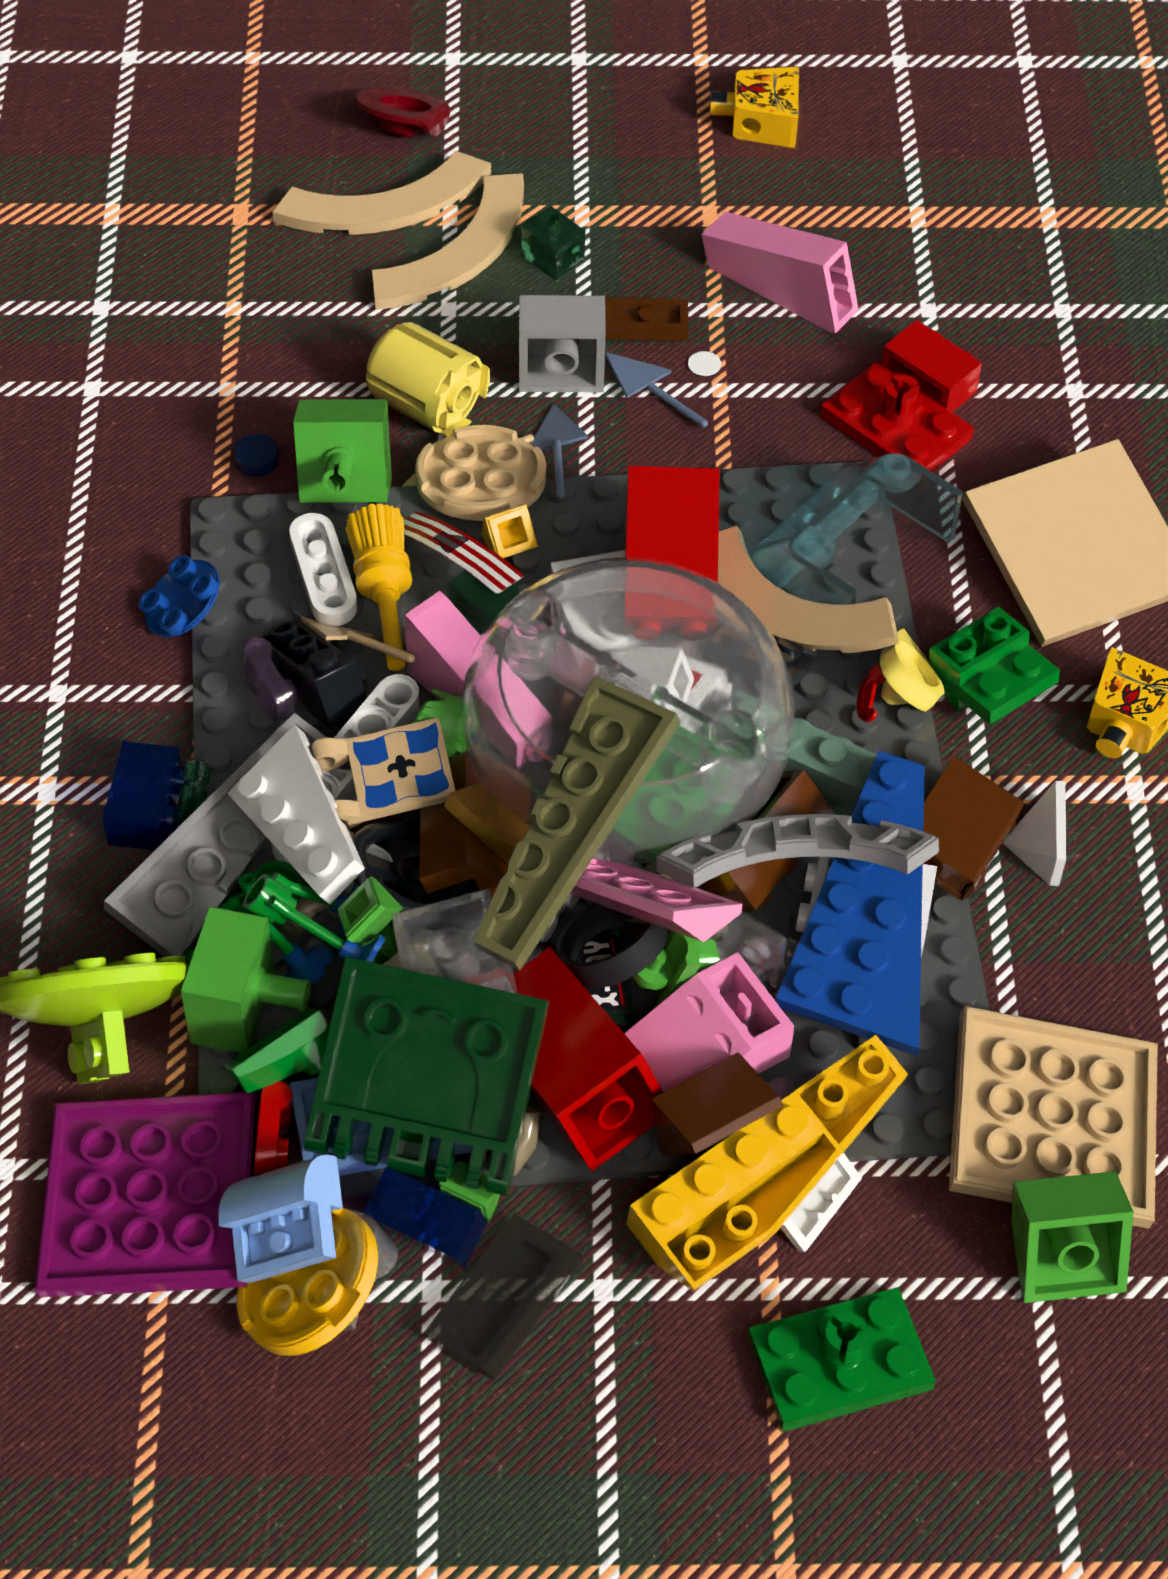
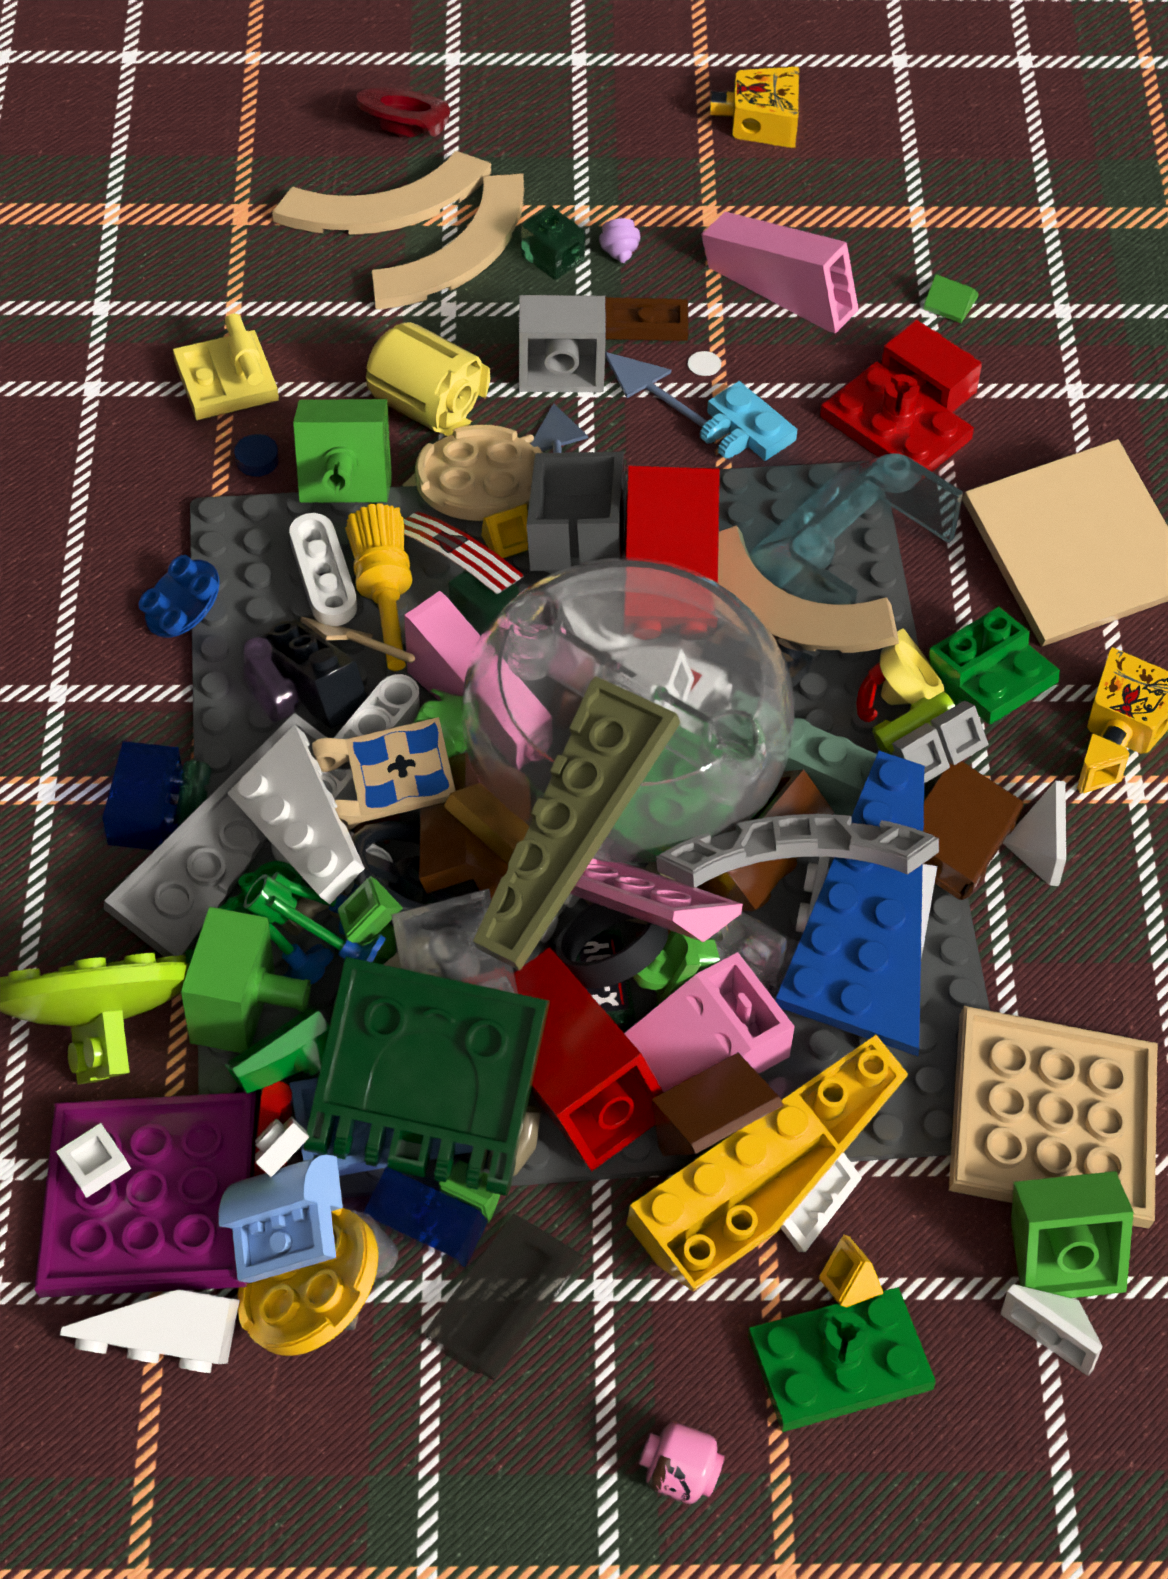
none -> white plate [56,1123,131,1198]
none -> white slope [60,1289,240,1373]
none -> light yellow plate [173,313,279,420]
none -> white plate [255,1117,309,1177]
none -> dark grey piece [527,451,626,573]
none -> lavender plate [599,218,640,263]
none -> bright pink head [639,1422,724,1504]
none -> medium azure hinge [699,381,798,461]
none -> yellow slope [819,1235,884,1308]
none -> light grey hips [872,691,989,783]
none -> bright green slope [924,274,979,323]
none -> white slope [1000,1284,1103,1376]
none -> yellow slope [1077,734,1130,793]

